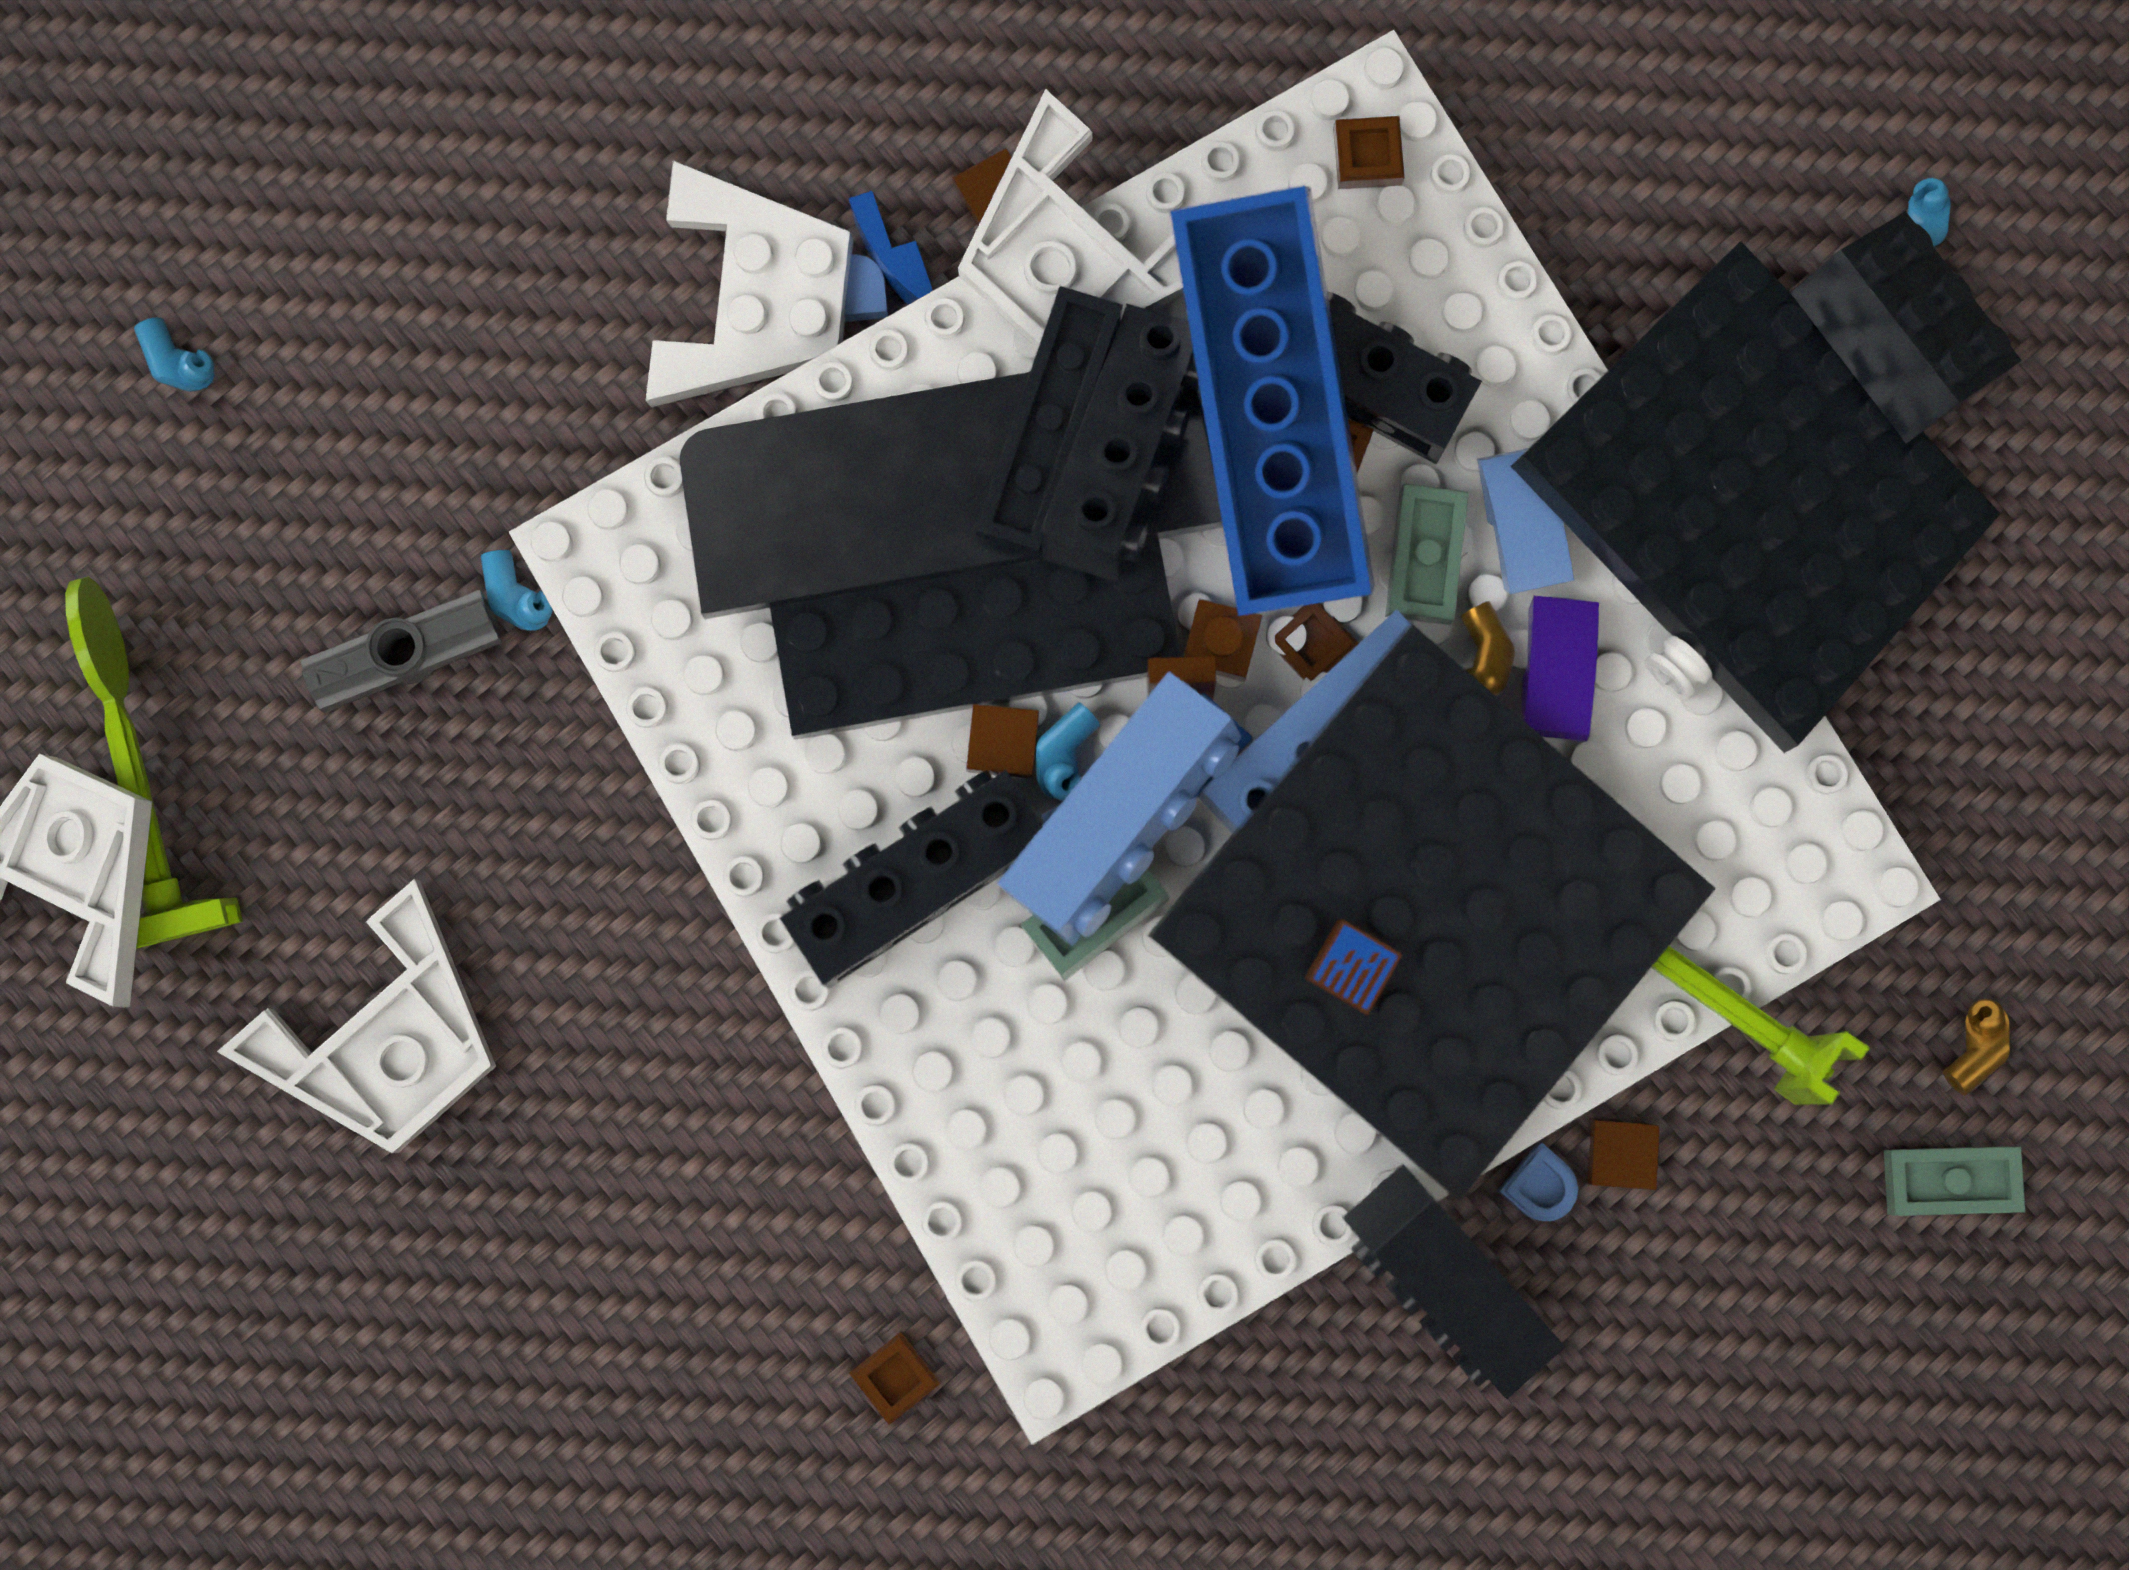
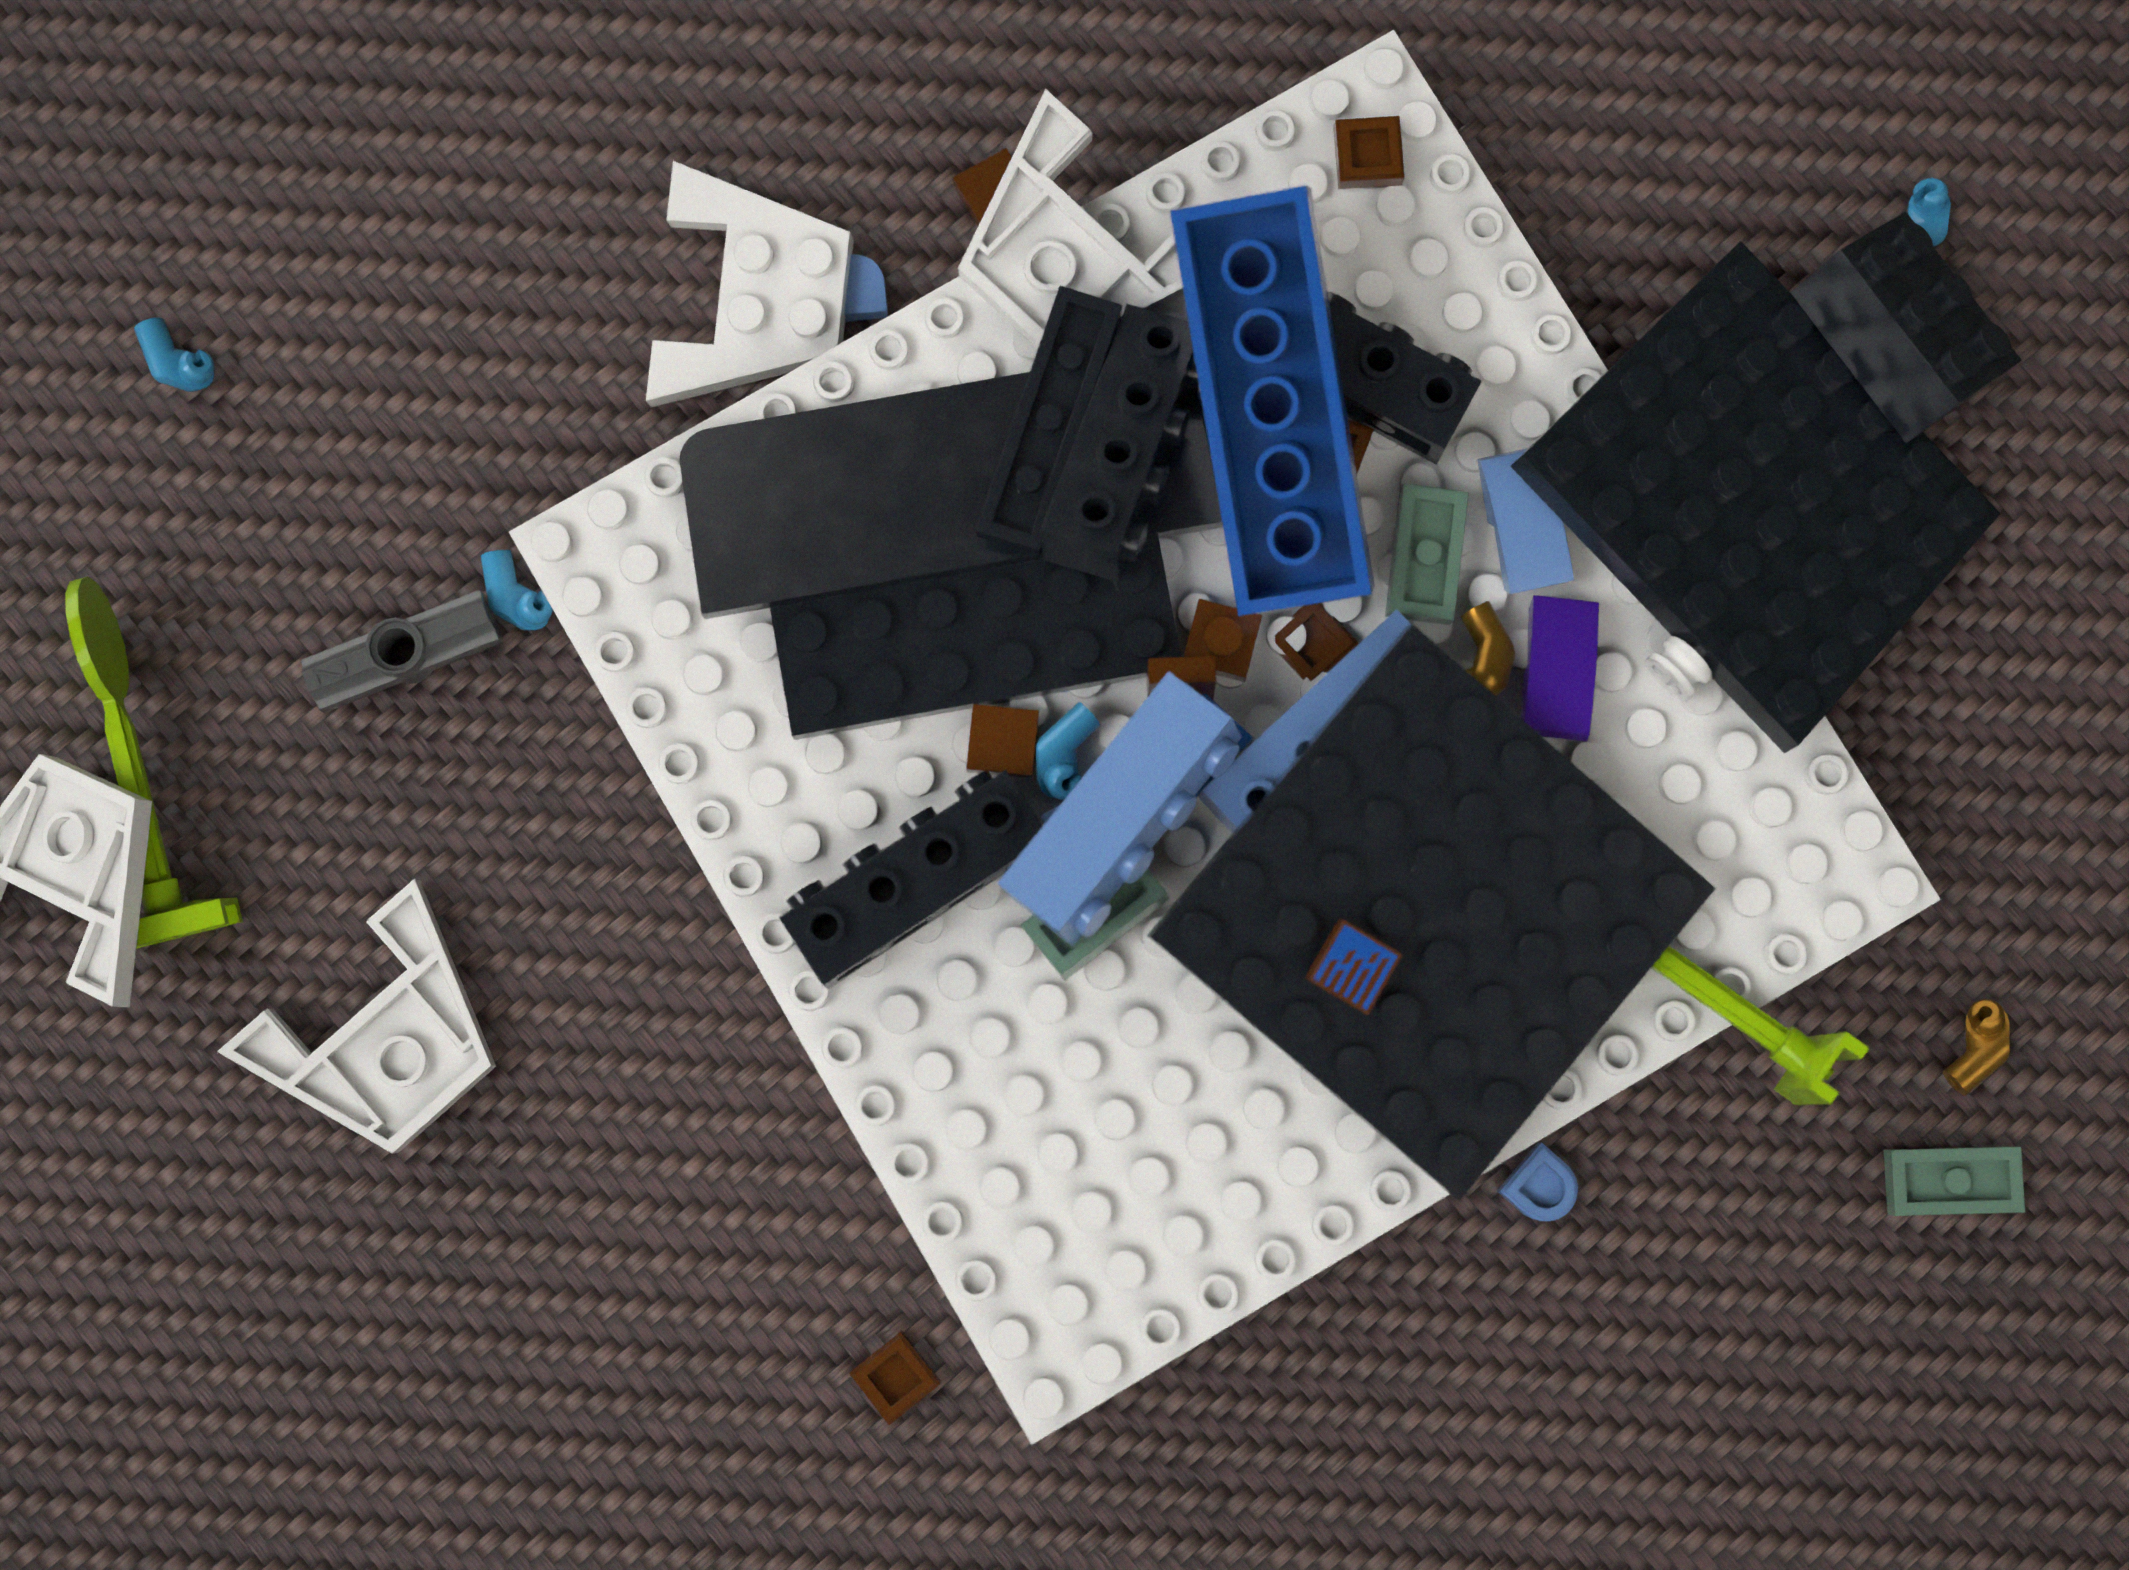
blue slope [848,191,933,305] -> none
black brick [1342,1164,1566,1399] -> none
reddish brown tile [1588,1120,1660,1190] -> none

